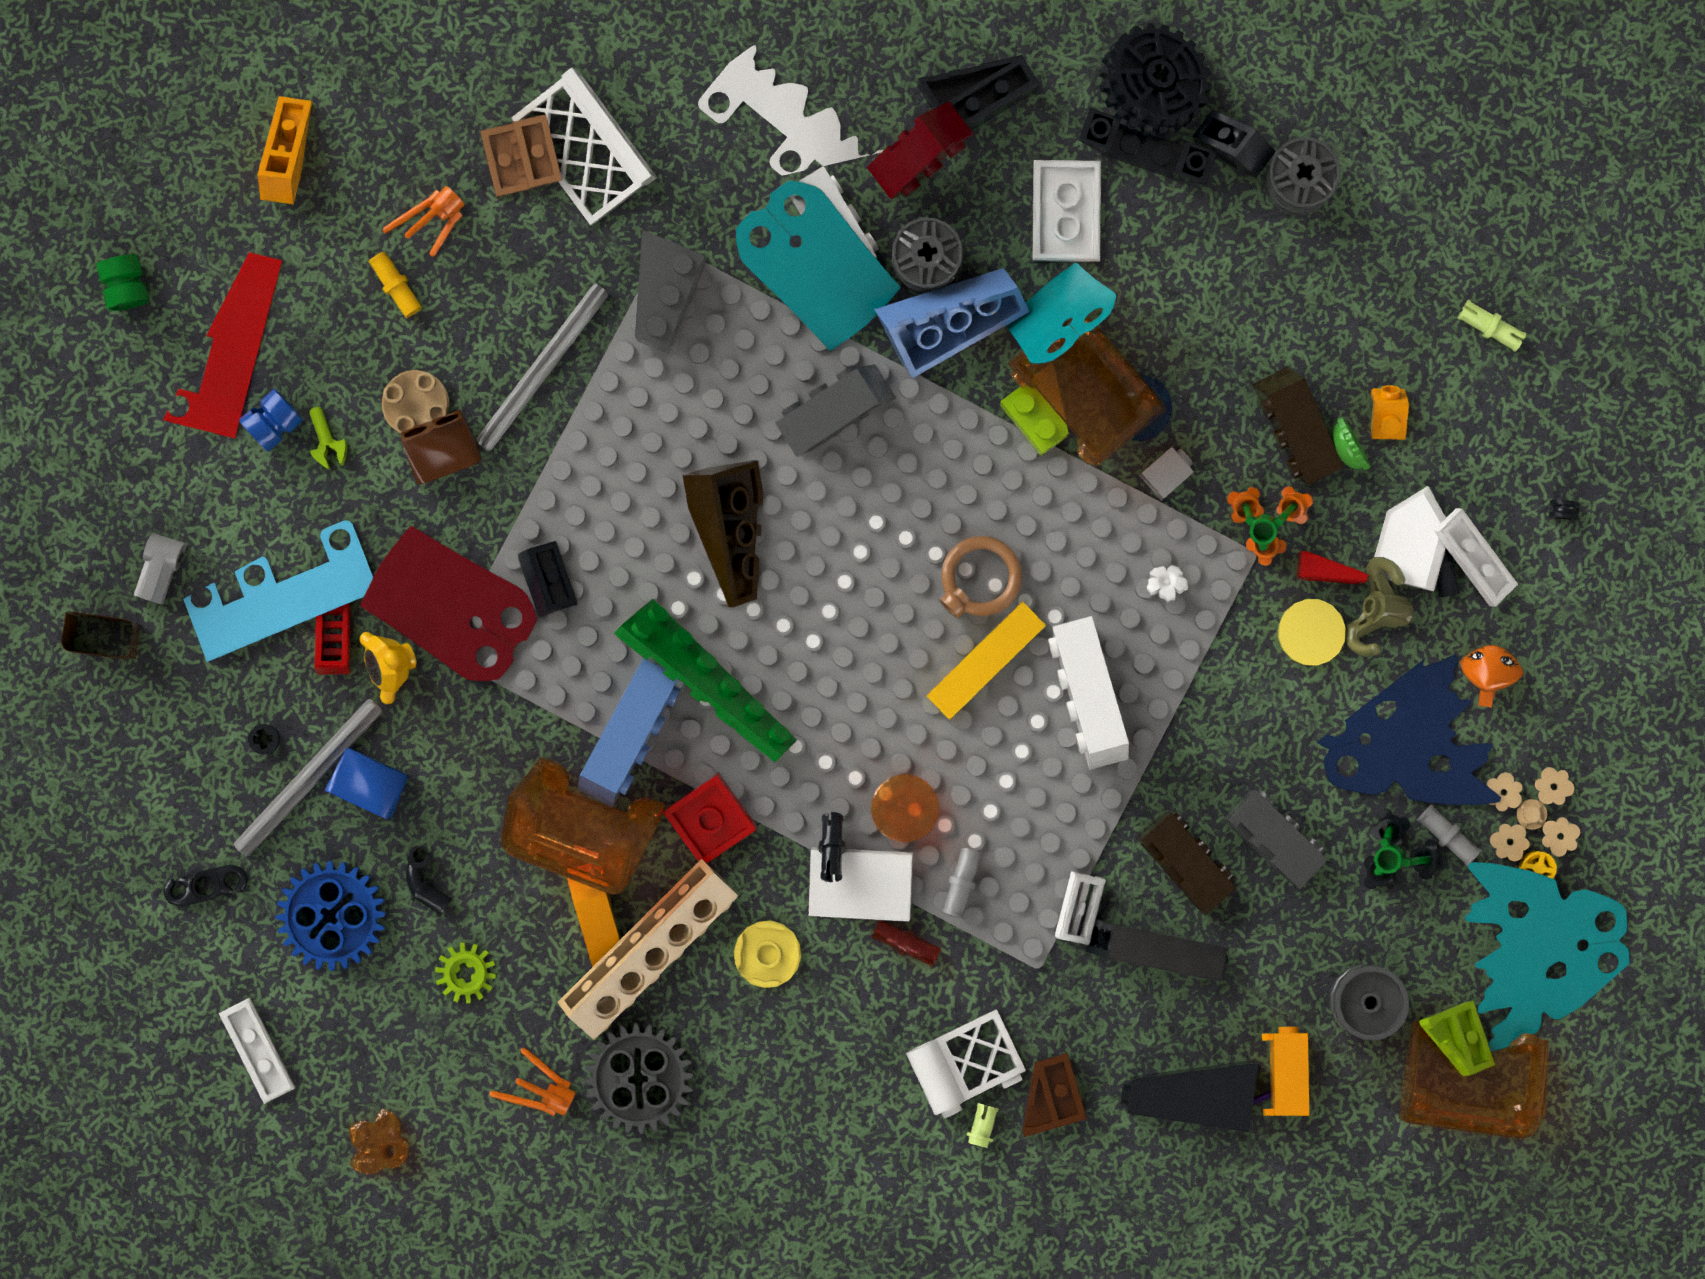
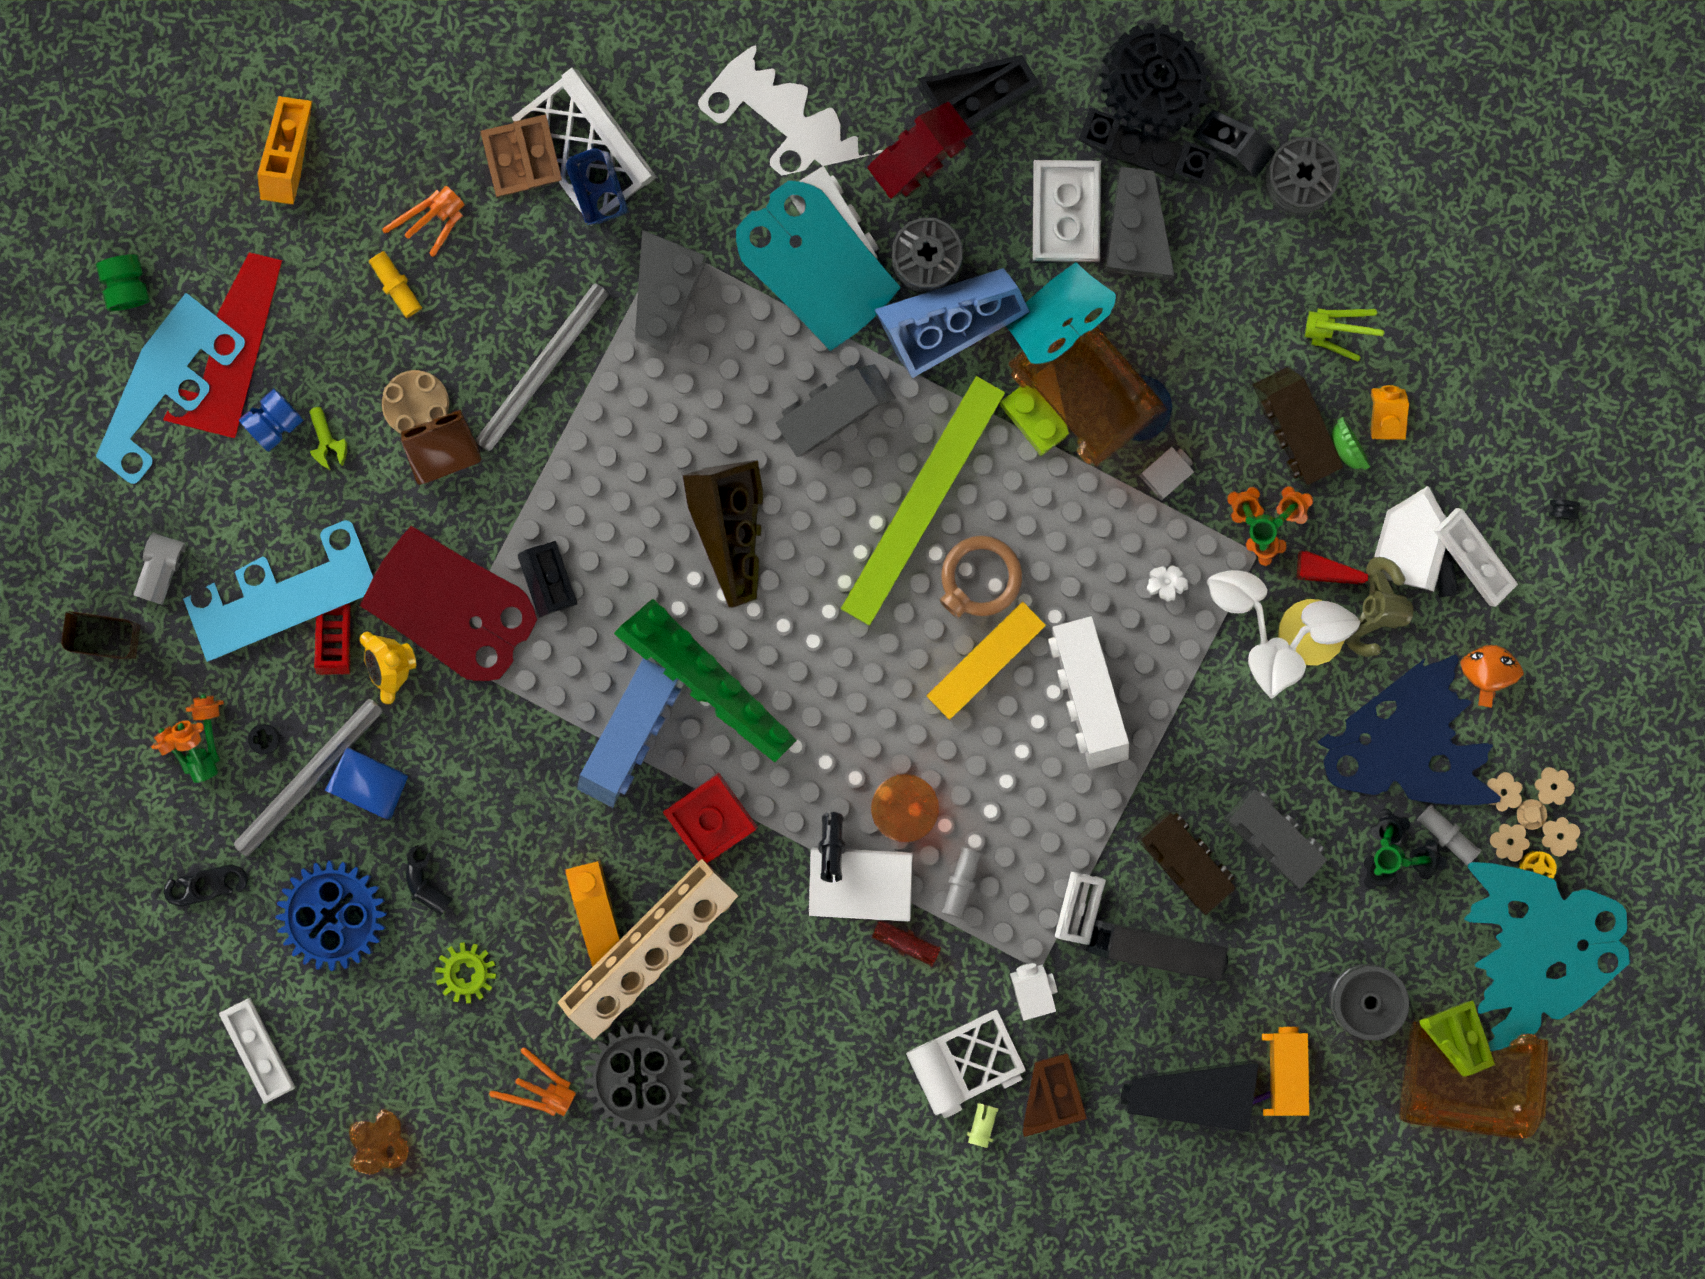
clear orange windscreen [501,757,665,894] -> none
light yellow tile [734,920,801,988] -> none
yellowish green pin [1457,300,1527,352] -> none
none -> medium azure piece [96,293,245,484]
none -> plant [151,694,224,783]
none -> blue piece [566,149,629,225]
none -> lime tile [840,376,1005,626]
none -> white brick [1010,963,1058,1021]
none -> dark grey wedge [1105,167,1175,281]
none -> white plant [1207,570,1360,699]
none -> lime plant [1304,308,1385,362]

